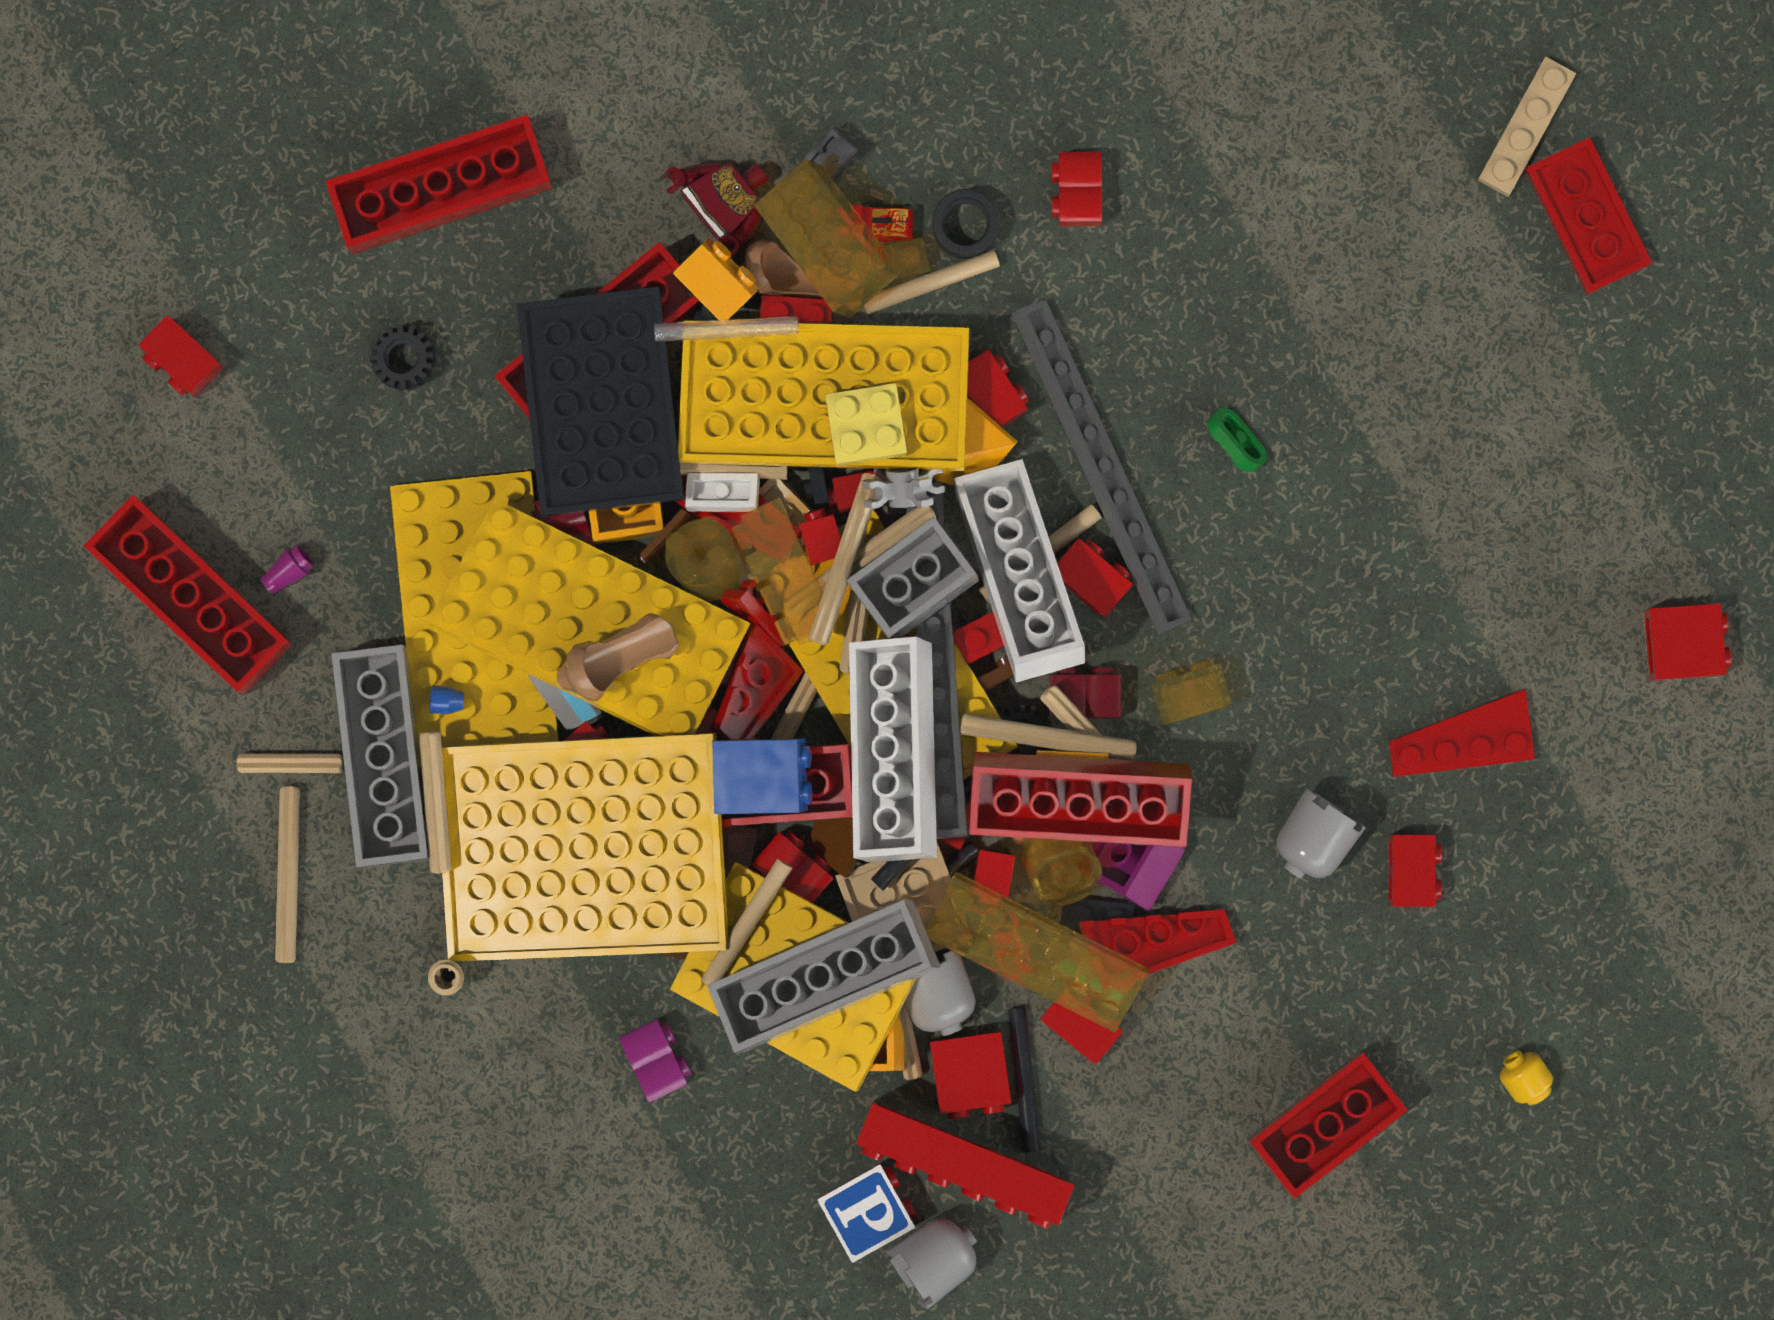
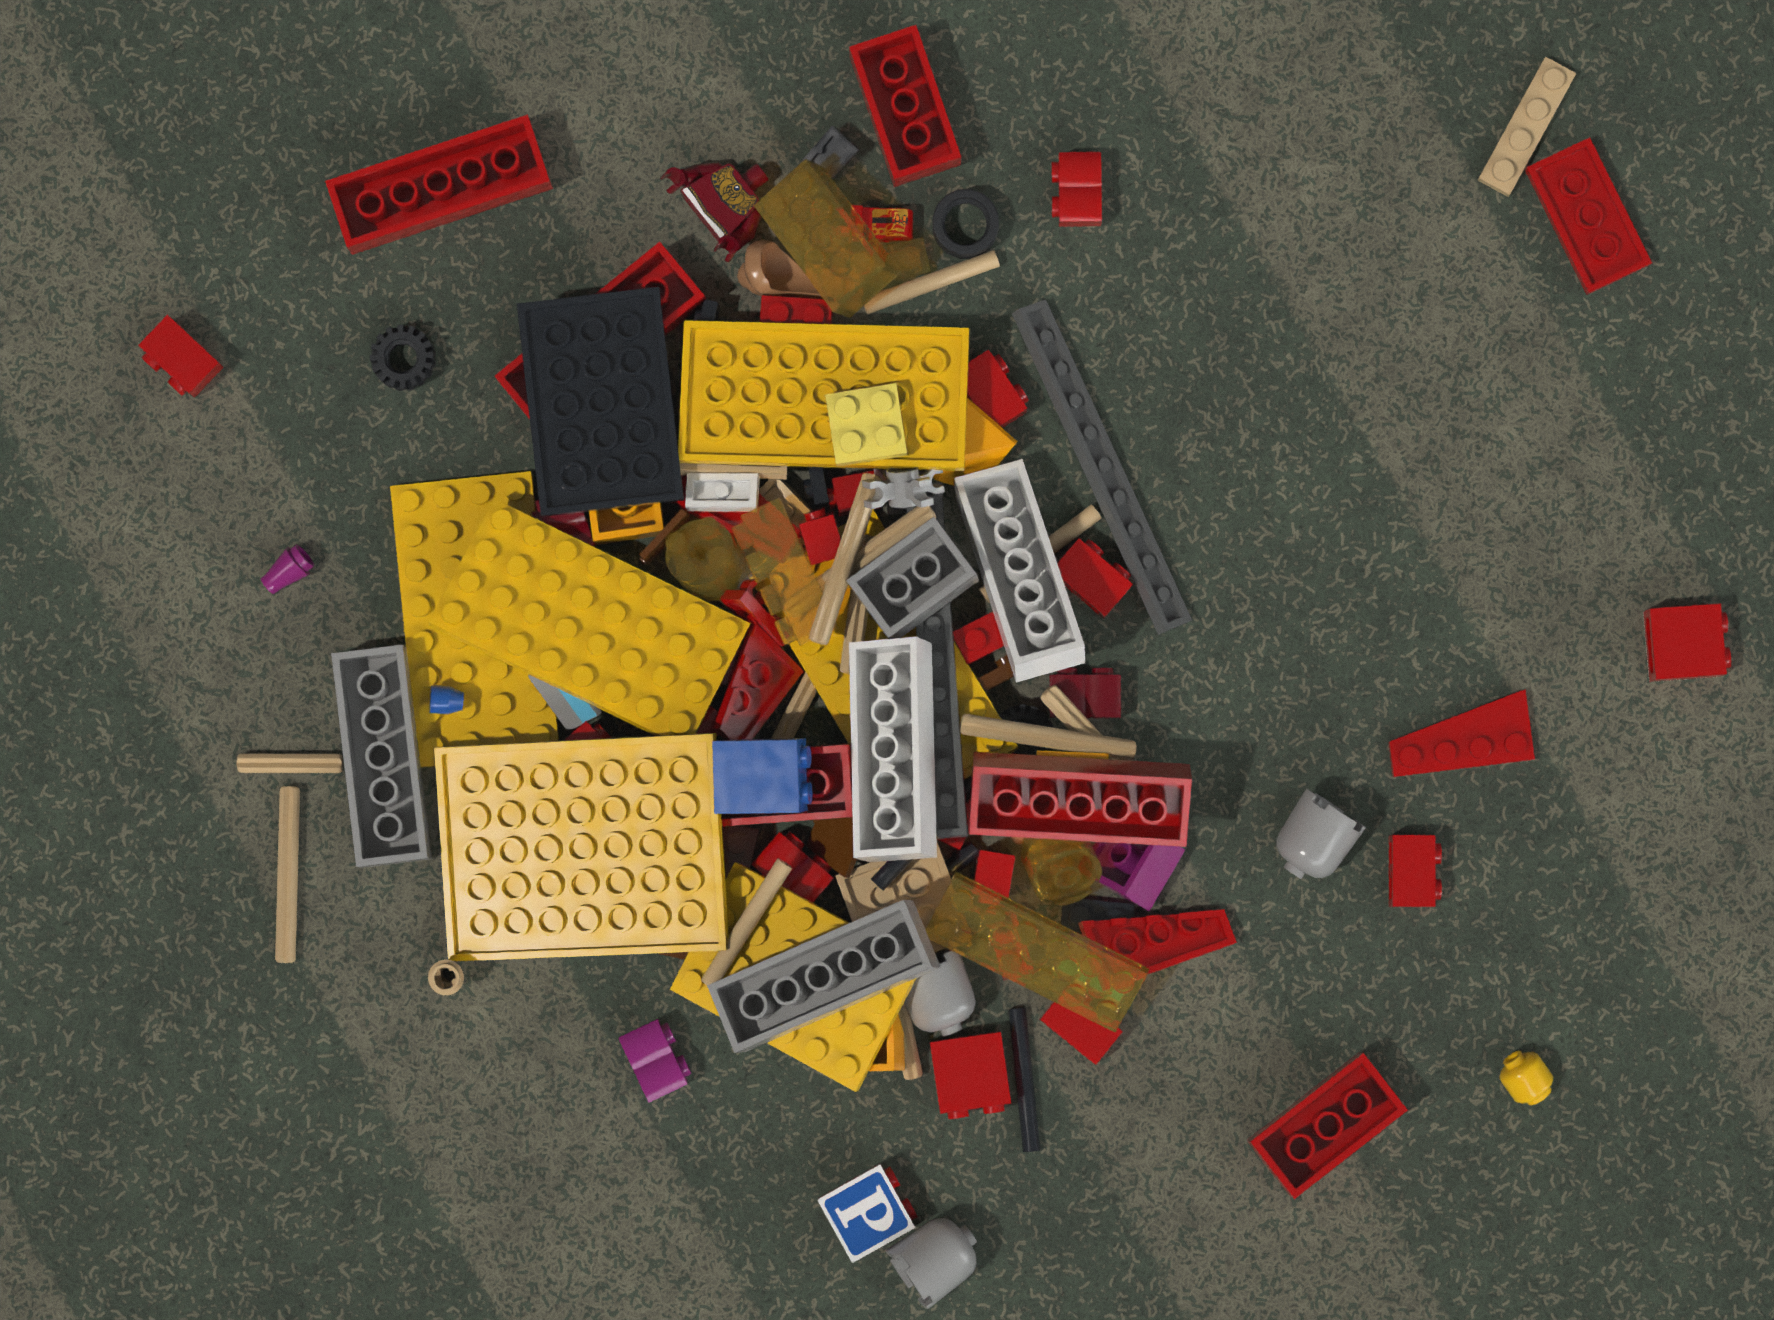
red brick [83,495,293,695] -> none
tan axle [419,731,451,874] -> none
medium nougat hair [557,613,680,701] -> none
clear piece [654,316,798,342] -> none
light orange slope [673,237,759,324] -> none
red brick [856,1101,1075,1229] -> none
clear yellow brick [1150,660,1232,727] -> none
green plate [1208,408,1267,472] -> none
none -> red brick [849,25,961,187]

